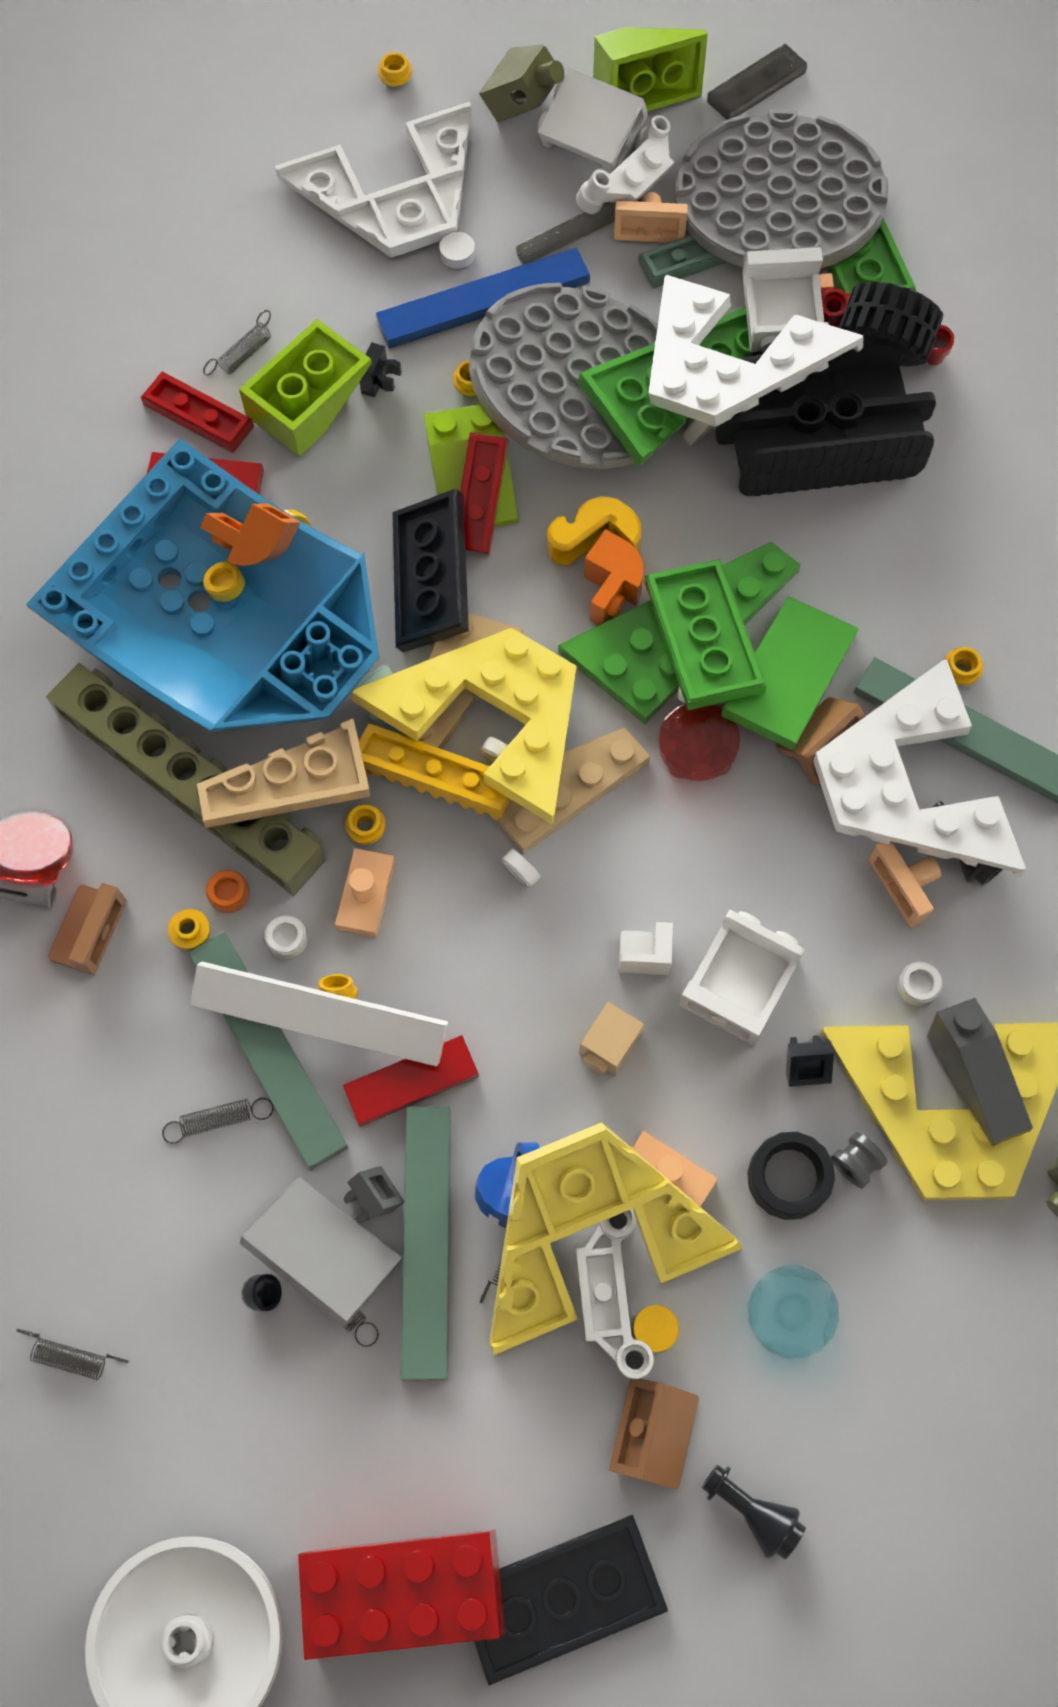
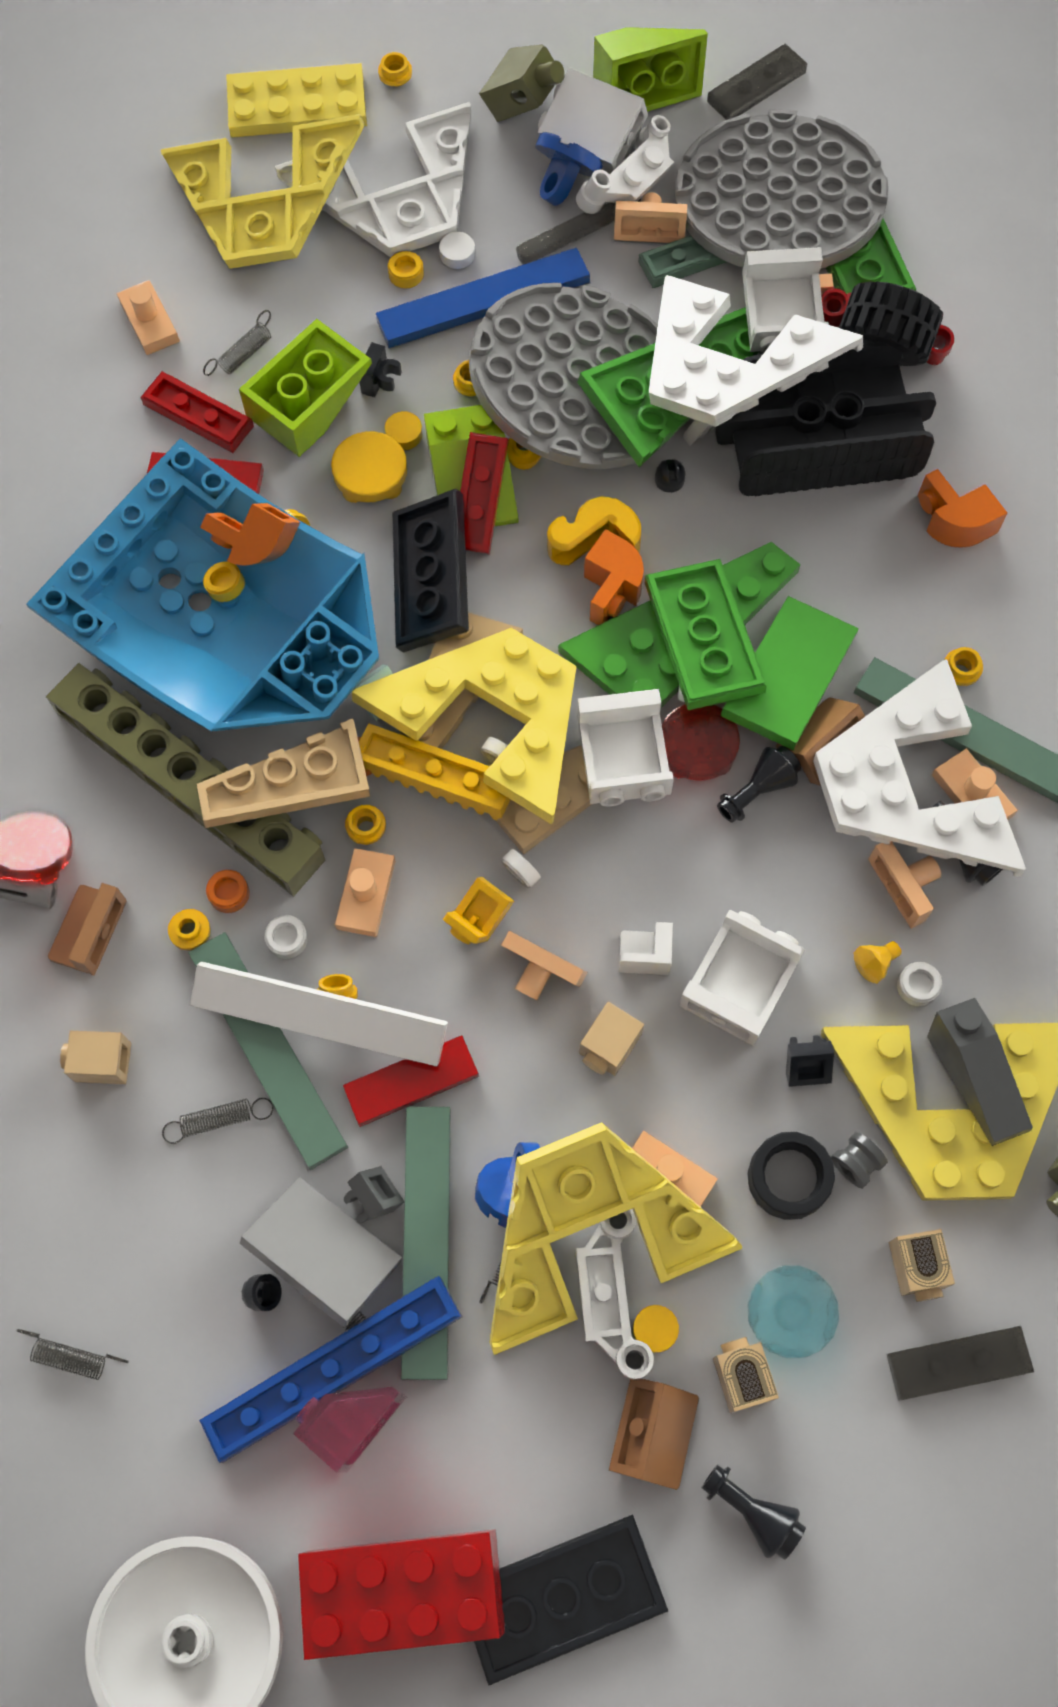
none -> tan brick [60,1030,131,1084]
none -> light nougat tile [116,280,180,355]
none -> light yellow wing [161,114,364,269]
none -> blue tile [199,1276,462,1463]
none -> light yellow plate [226,63,367,138]
none -> clear pink slope [293,1387,407,1473]
none -> yellow tile [331,431,407,503]
none -> yellow tile [385,411,423,450]
none -> yellow tile [388,251,424,288]
none -> yellow bracket [443,877,515,945]
none -> light nougat tile [501,931,588,1000]
none -> yellow plate [507,438,542,470]
none -> blue tile [535,132,603,206]
none -> white panel [577,689,674,807]
none -> black hinge [655,459,686,493]
none -> brick [713,1337,779,1413]
none -> black piece [717,746,801,823]
none -> yellow rock [853,941,902,984]
none -> clear smoke tile [886,1326,1034,1401]
none -> brick [888,1229,955,1302]
none -> orange brick [917,469,1008,548]
none -> light nougat tile [932,748,1018,820]

